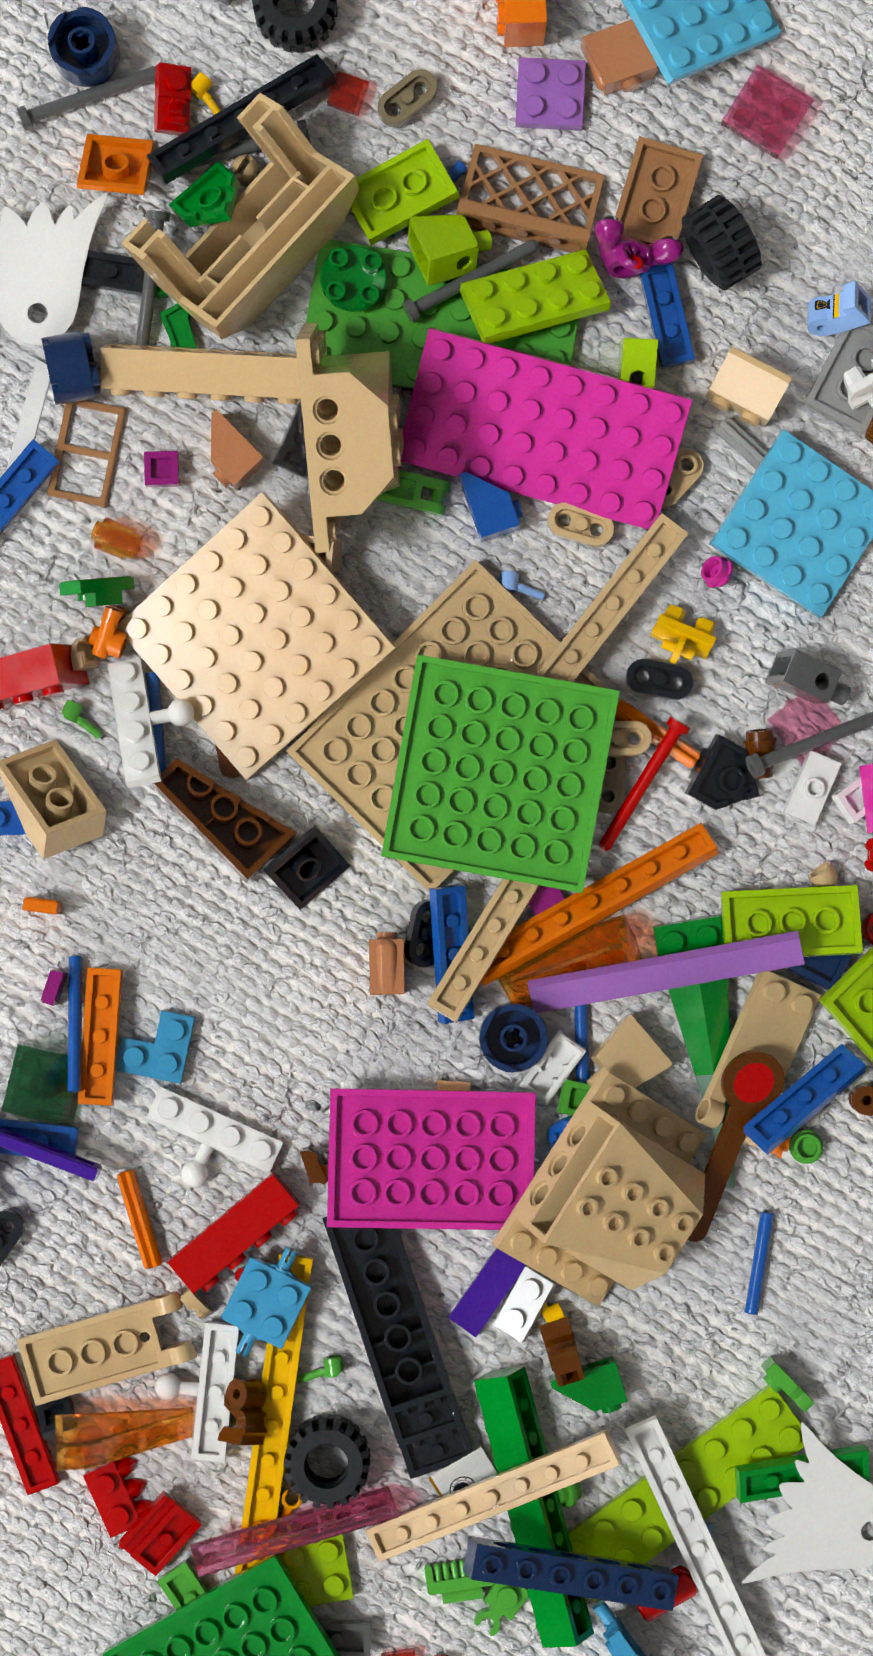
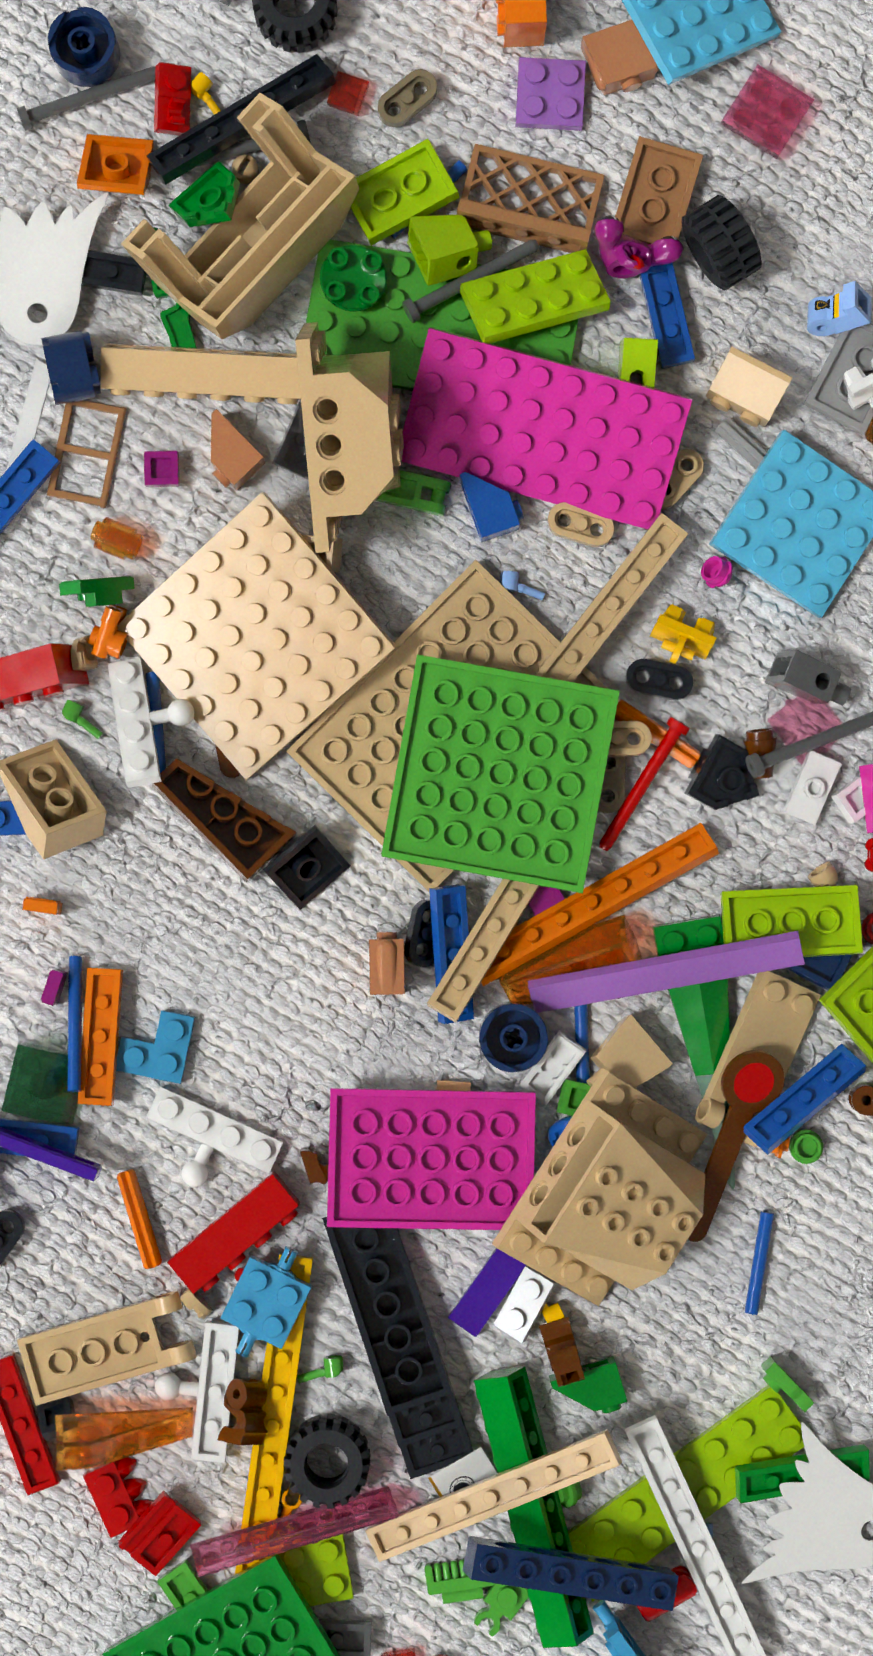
dark grey bar [136,210,170,346] -> none

